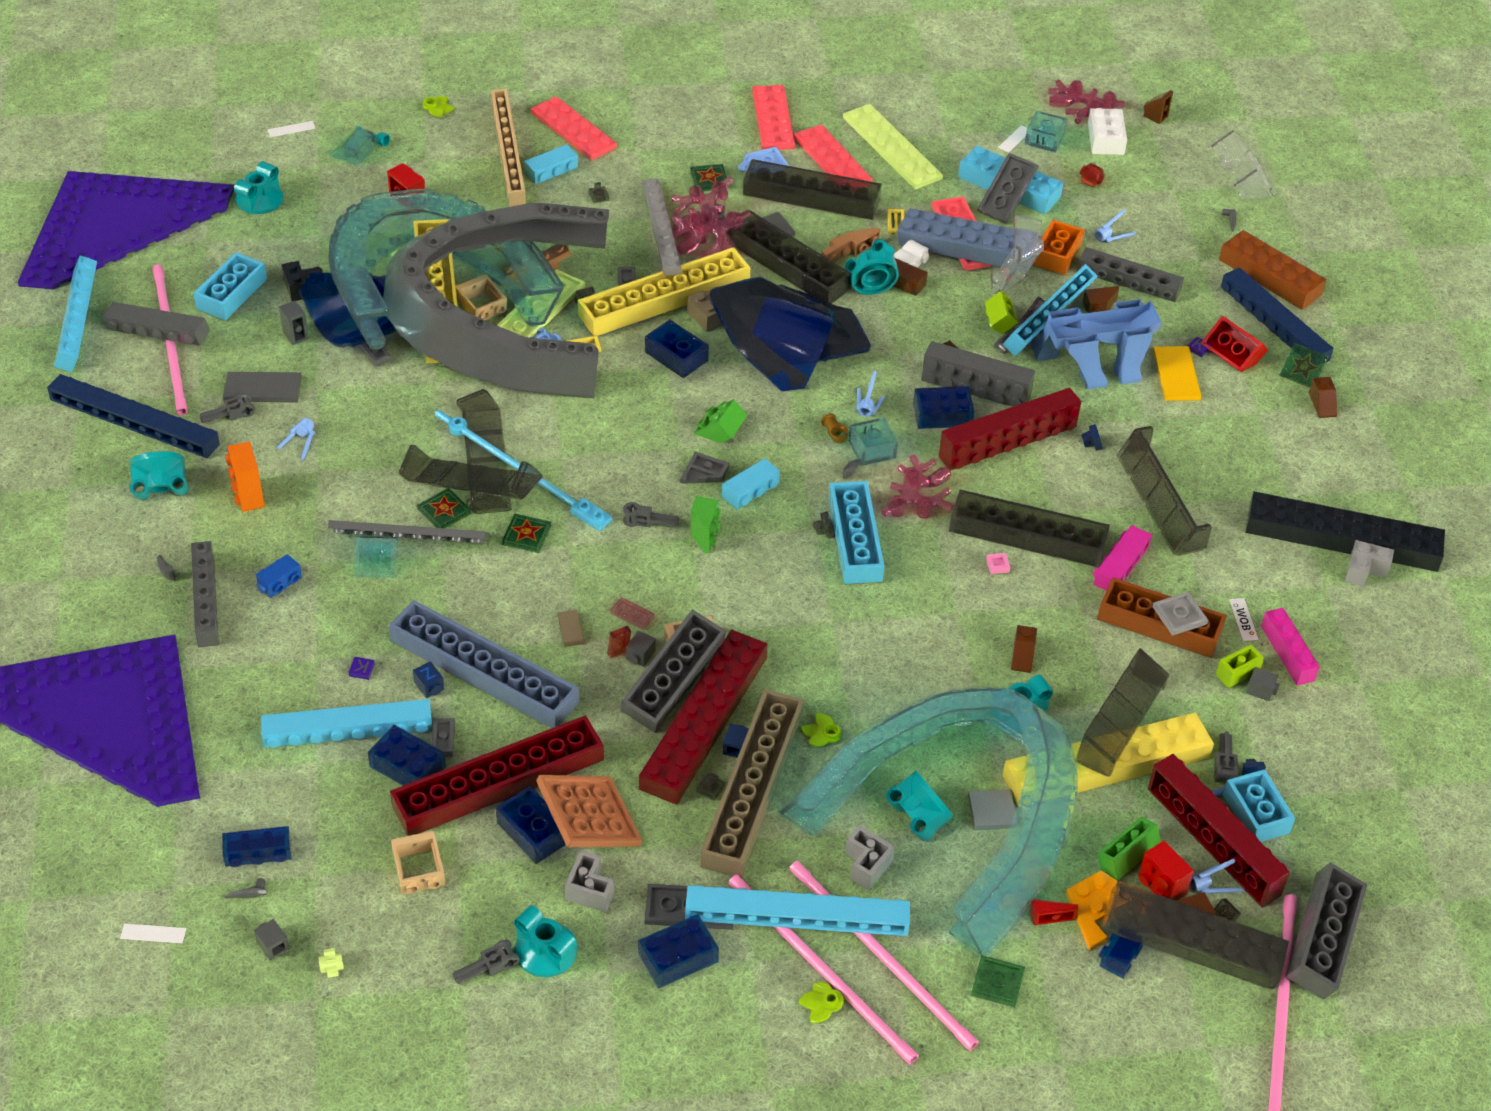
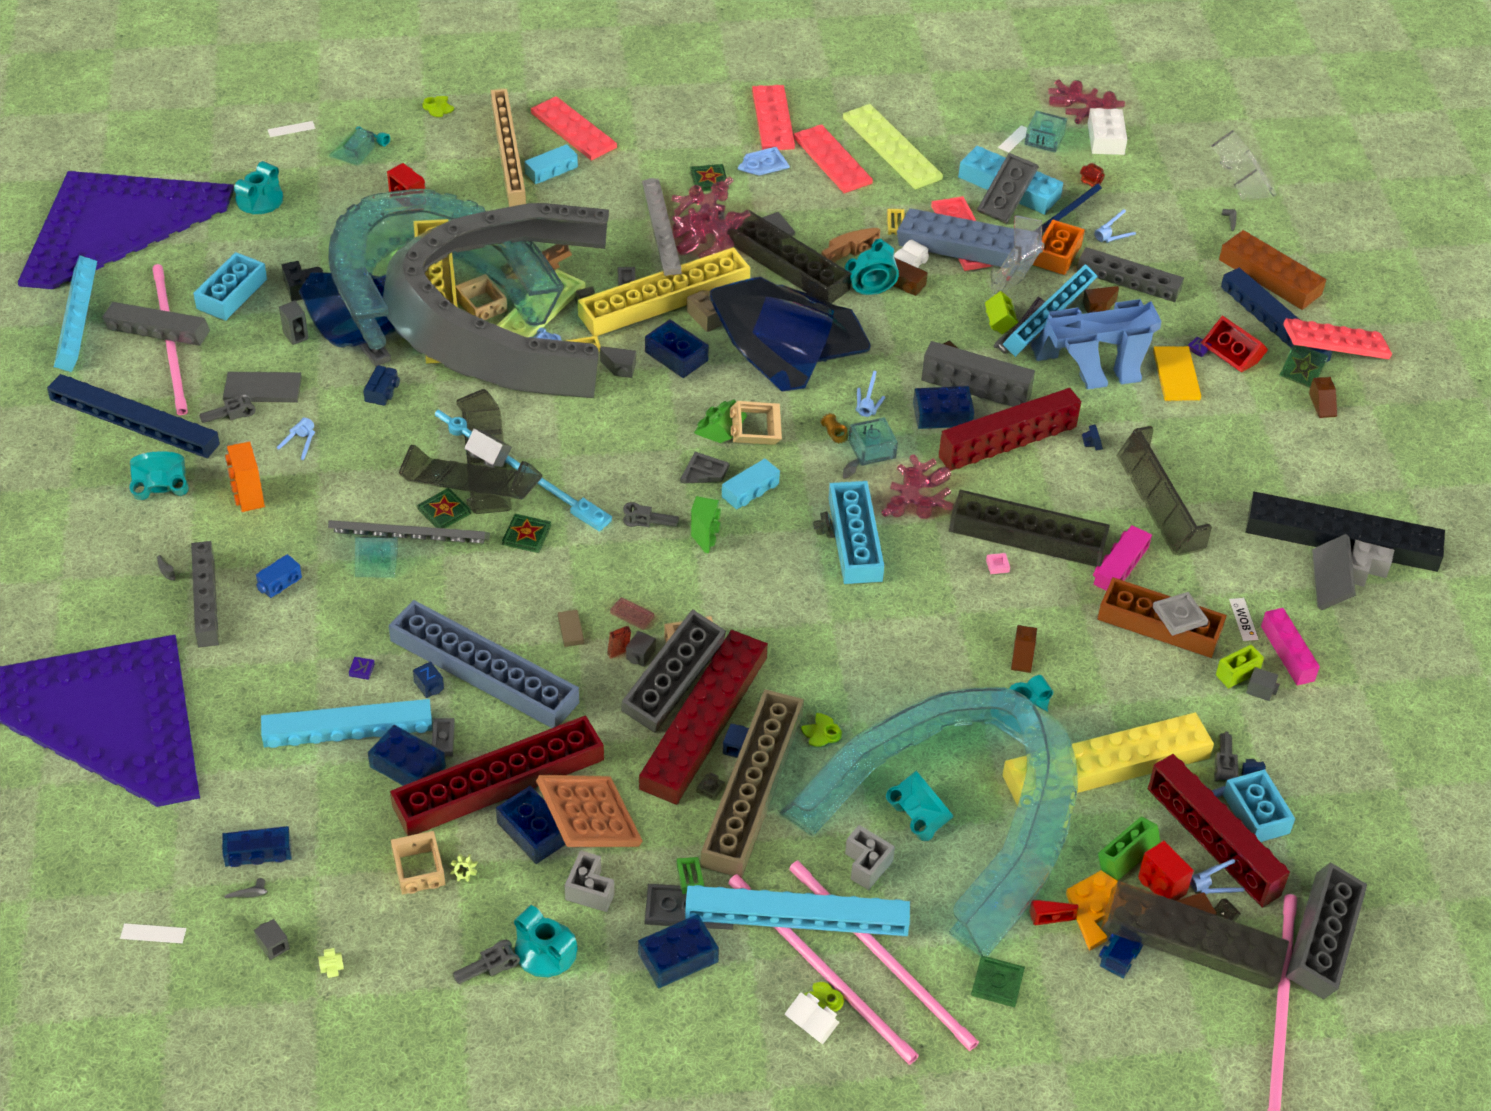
clear smoke tile [589,182,609,204] -> none
clear smoke brick [743,159,882,220] -> none
light grey tile [968,789,1018,830] -> none
clear smoke piece [1076,648,1169,777] -> none
reddish brown slope [1143,90,1173,124] -> none
none -> dark blue brick [363,365,400,406]
none -> yellowish green gear [450,854,478,882]
none -> brick [464,428,512,468]
none -> dark grey slope [600,346,636,378]
none -> bright green tile [677,857,704,894]
none -> tan window [730,401,782,445]
none -> white brick [785,992,839,1044]
none -> dark blue tile [1033,184,1102,236]
none -> coral plate [1283,318,1392,359]
none -> dark grey tile [1312,534,1356,610]

